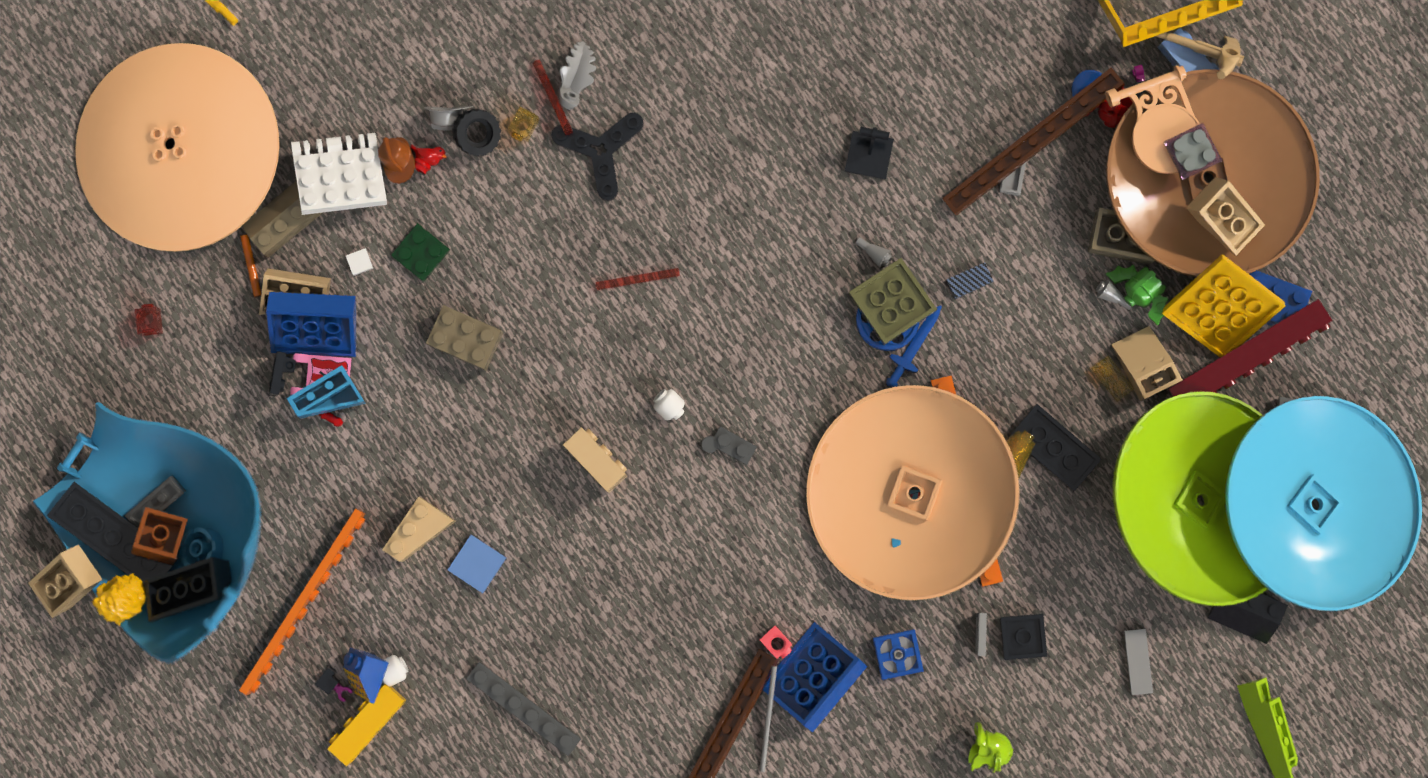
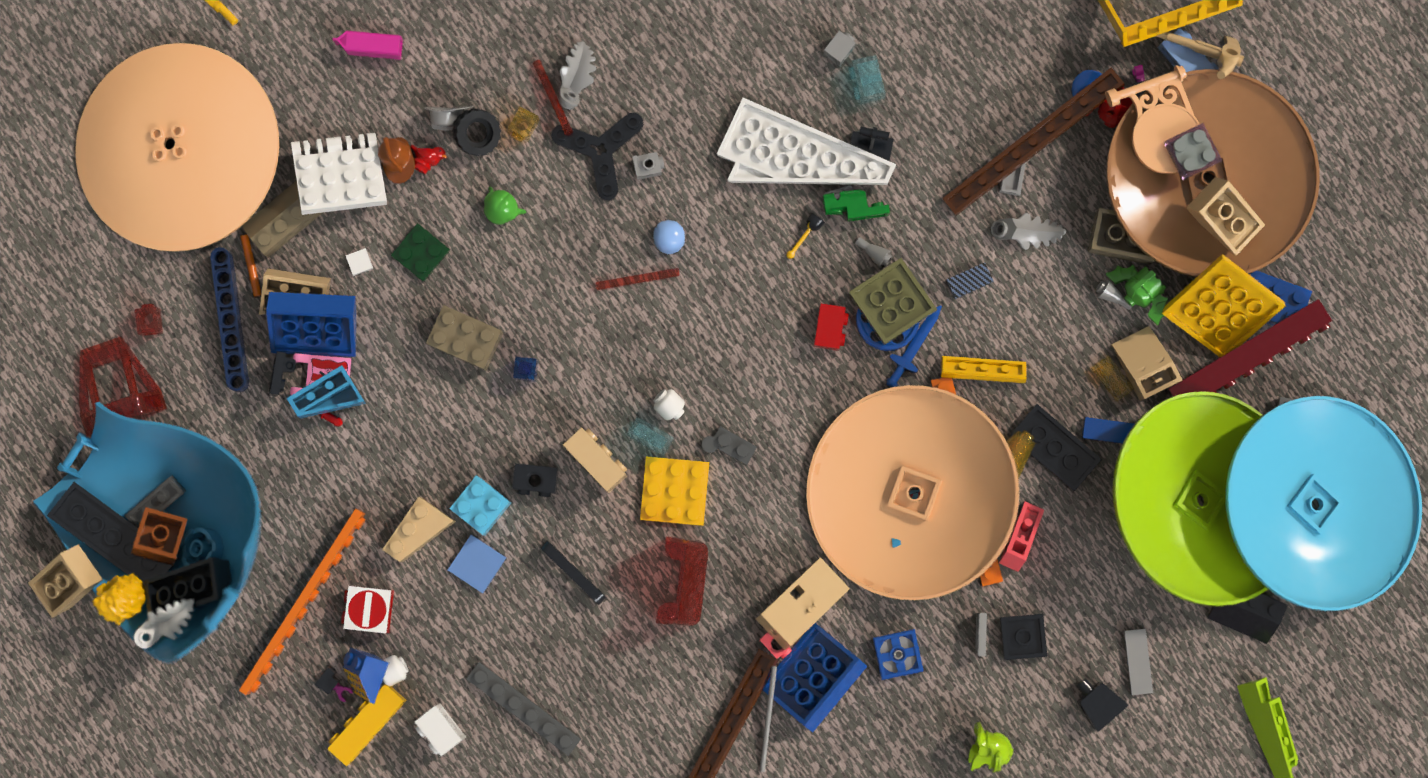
none -> clear red windscreen [79,336,167,437]
none -> white plant [134,599,194,648]
none -> dark blue beam [210,247,249,393]
none -> dark pink piece [333,31,403,60]
none -> piece [341,586,394,633]
none -> white brick [415,704,466,756]
none -> medium azure piece [450,475,512,536]
none -> bright green hair [484,186,527,225]
none -> black brick [512,463,559,497]
none -> clear blue brick [513,357,539,382]
none -> black beam [540,540,607,605]
none -> clear light blue brick [627,417,674,457]
none -> light grey brick [632,152,665,180]
none -> yellow plate [640,456,709,526]
none -> light blue hair [653,220,685,254]
none -> clear red windscreen [656,537,708,626]
none -> white wing [717,98,896,185]
none -> tan brick [756,557,850,650]
none -> hinge [786,213,825,259]
none -> red brick [814,303,849,351]
none -> light grey brick [823,31,856,67]
none -> green plate [823,185,890,222]
none -> clear light blue brick [848,55,886,105]
none -> yellow tile [941,356,1026,383]
none -> light grey plant [991,213,1066,250]
none -> coral slope [999,501,1044,572]
none -> black torso [1076,678,1129,732]
none -> blue tile [1082,417,1135,444]

